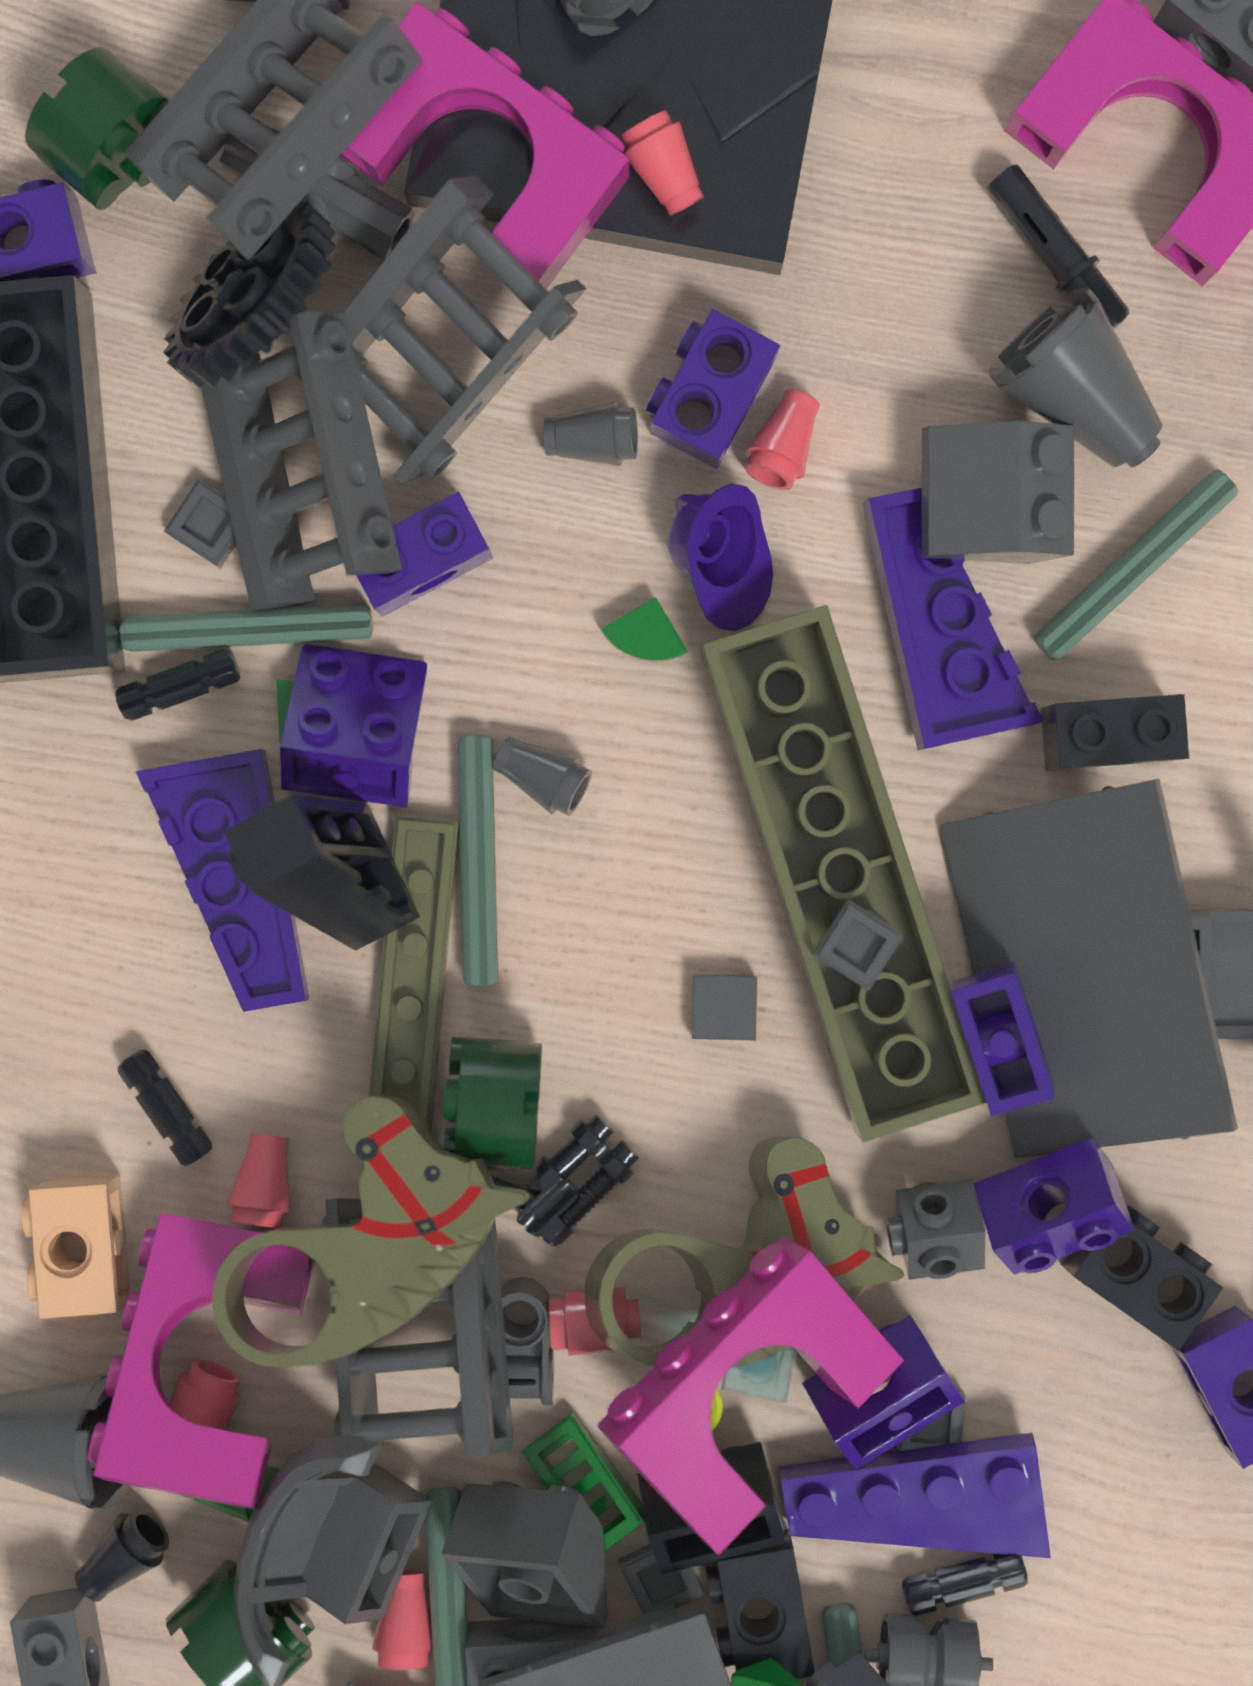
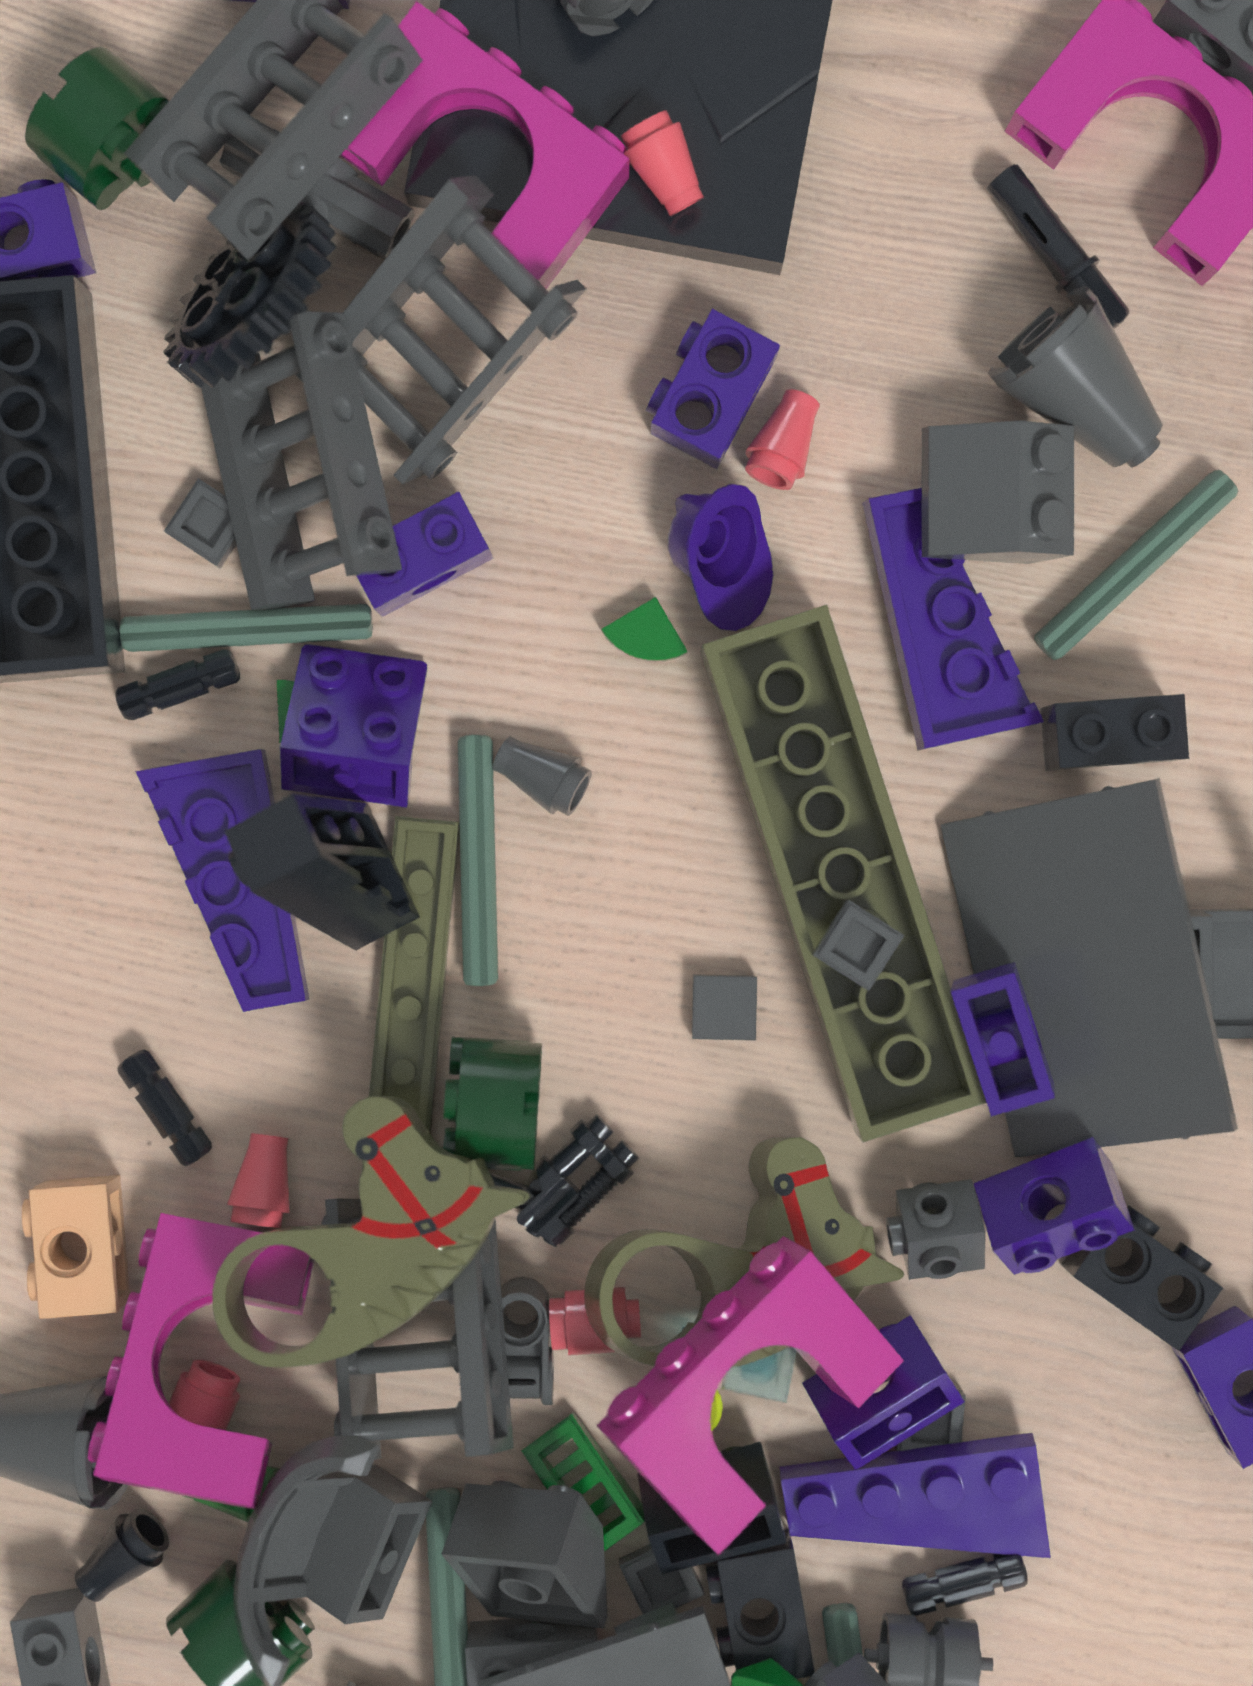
coral cone [372,1569,433,1670] -> none
dark grey cone [543,402,638,466] -> none

